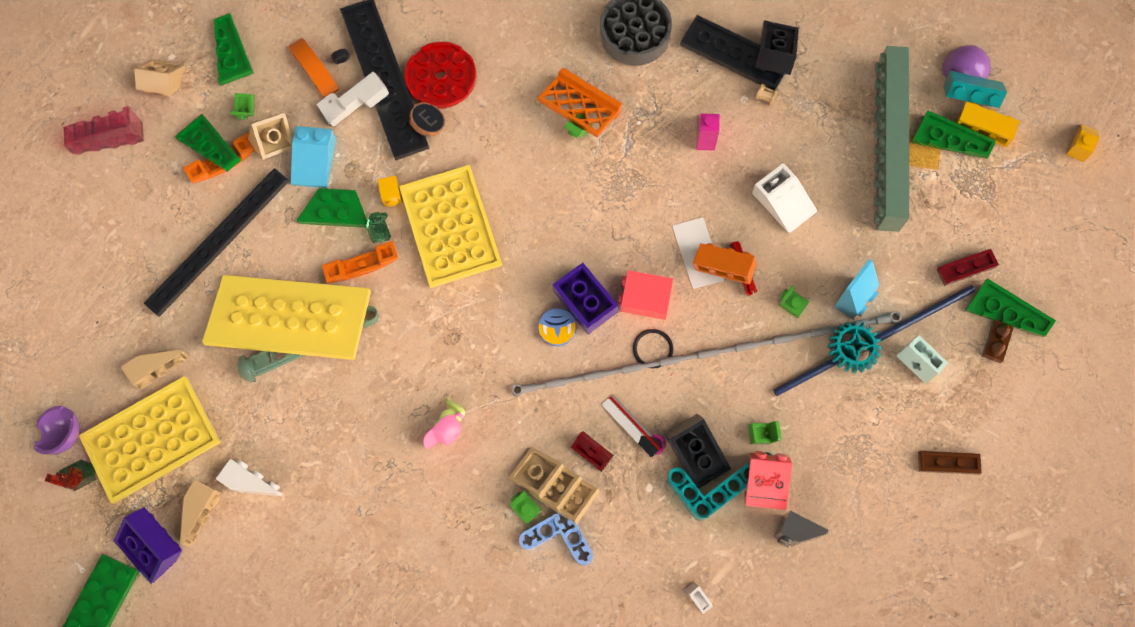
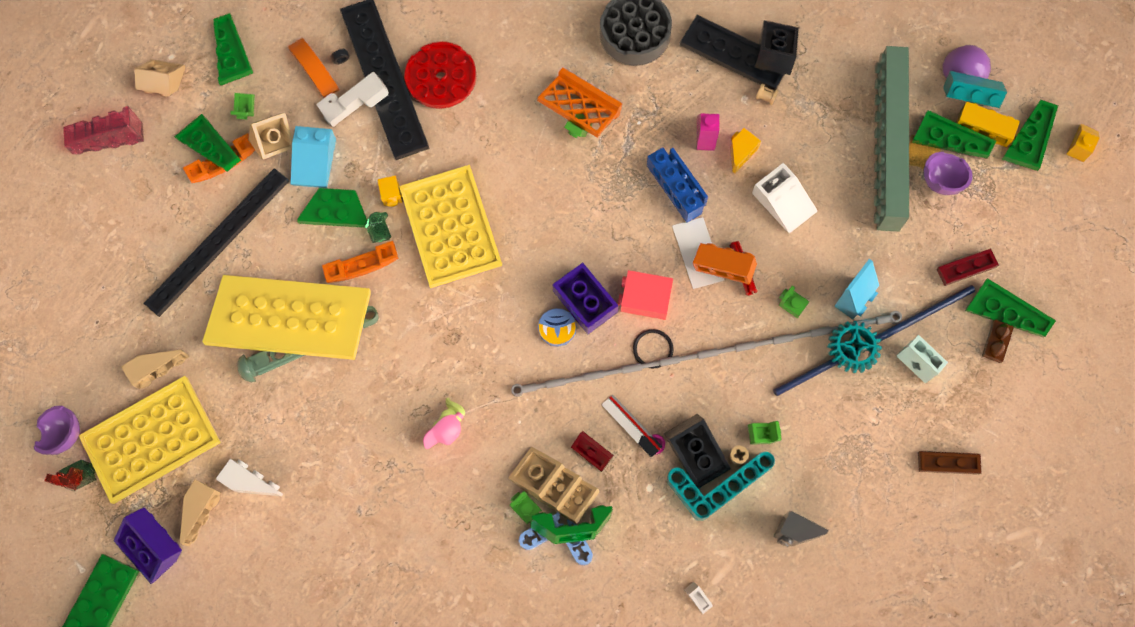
black tile [409,103,445,136] -> none
coral panel [744,451,792,510] -> none
none -> green slope [530,505,613,544]
none -> blue brick [647,147,708,223]
none -> tan bush [728,446,749,467]
none -> yellow slope [730,128,761,173]
none -> medium lavender cylinder [924,151,972,195]
none -> green wing [1002,100,1059,171]

